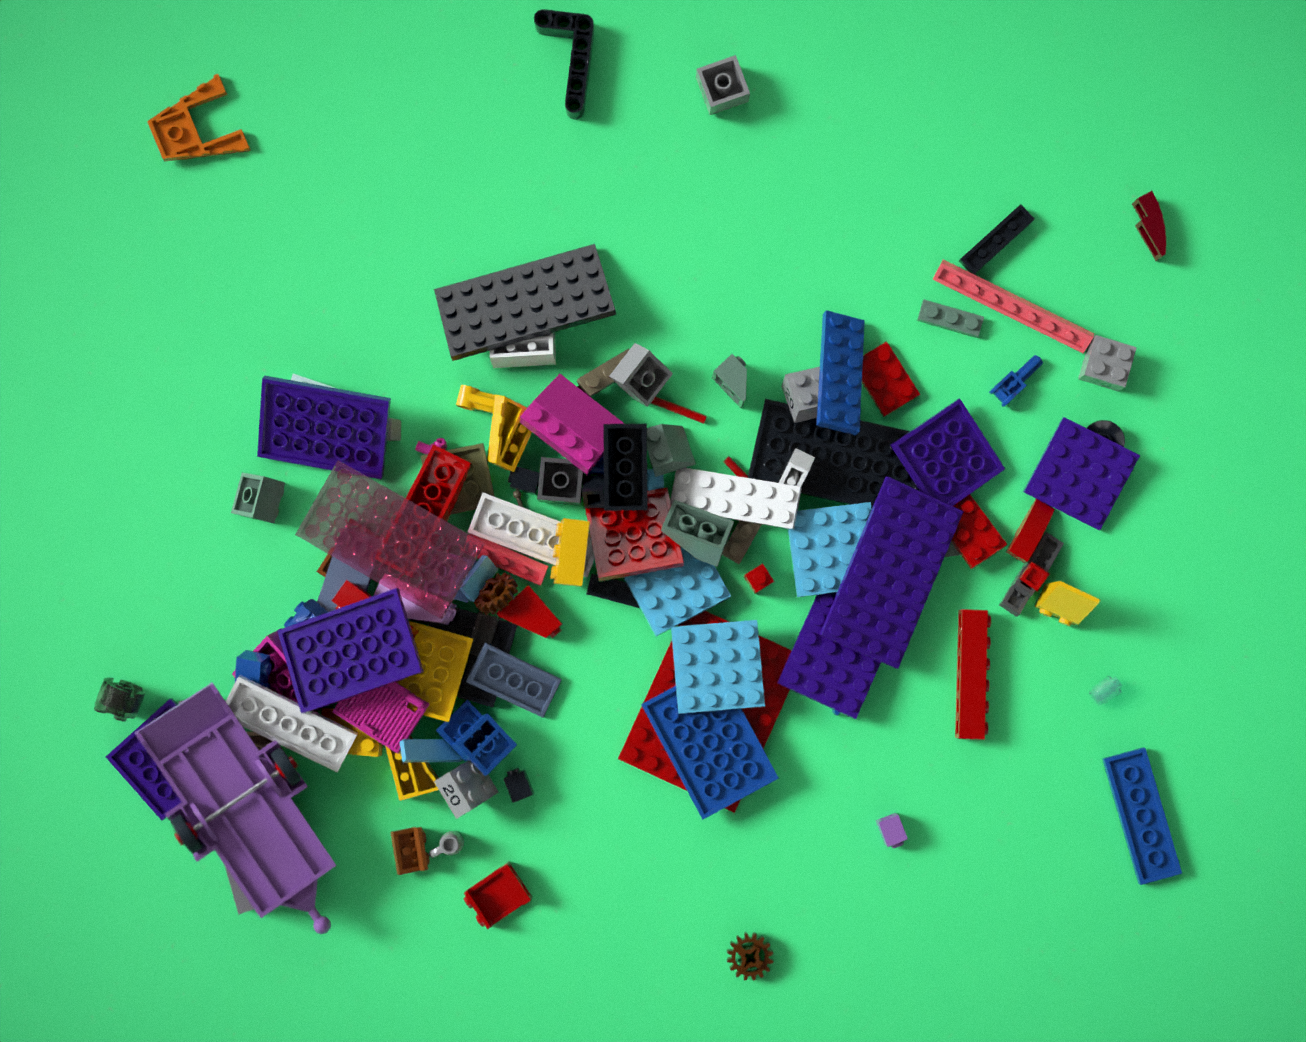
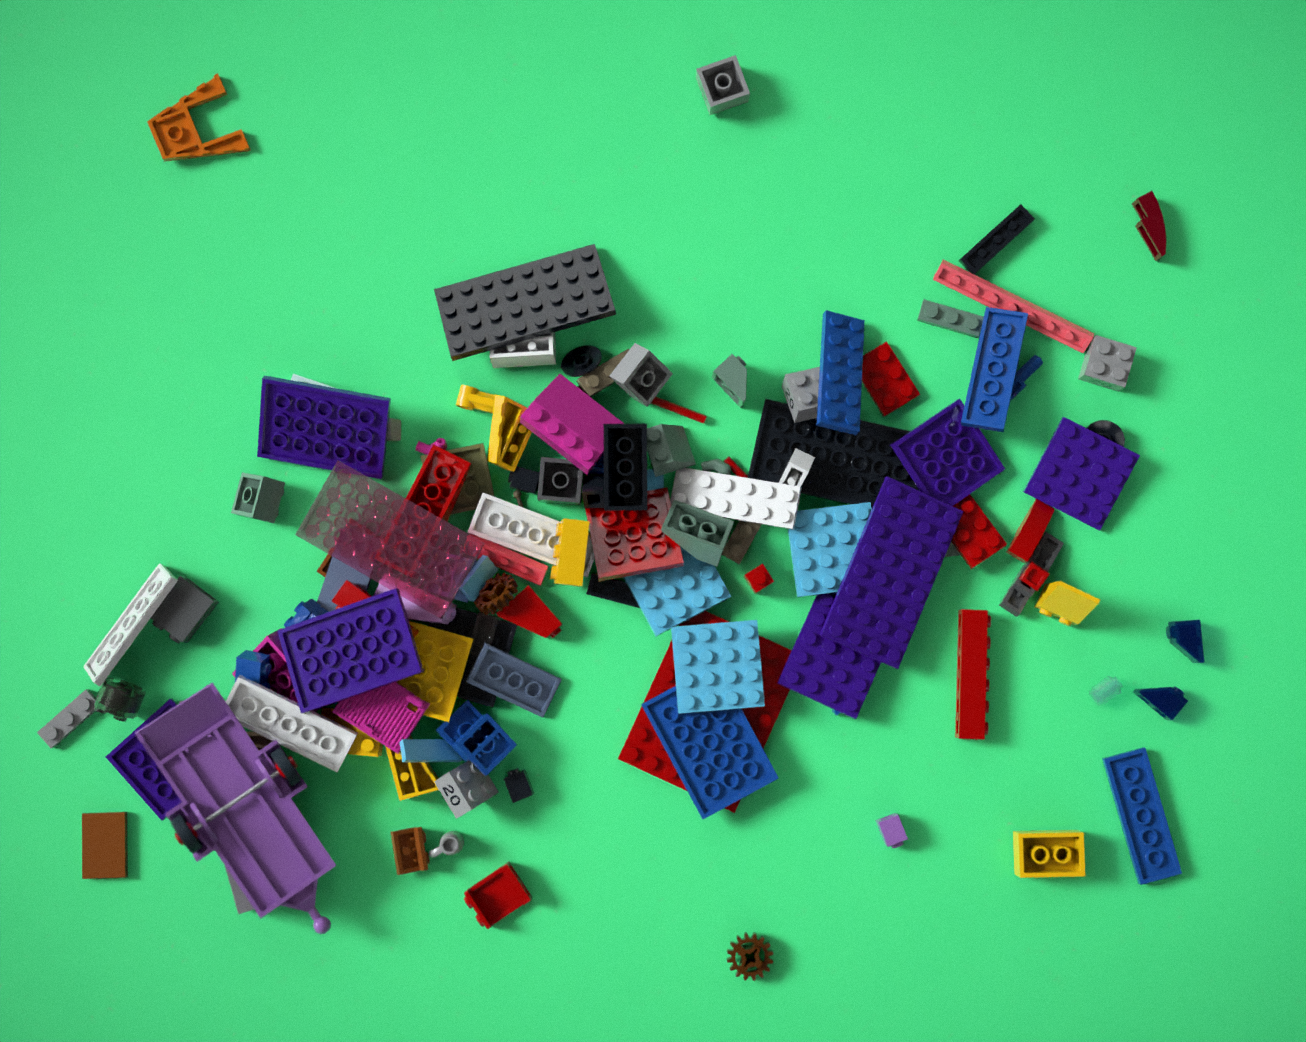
black beam [534,9,594,120] -> none
none -> light grey plate [37,689,102,748]
none -> dark orange tile [82,812,128,879]
none -> white tile [84,564,178,686]
none -> dark grey brick [151,576,219,643]
none -> black dish [561,345,602,377]
none -> sand green arm [701,459,731,475]
none -> blue plate [961,307,1028,432]
none -> yellow brick [1013,830,1085,878]
none -> clear blue slope [1133,686,1188,721]
none -> clear blue slope [1166,620,1204,663]

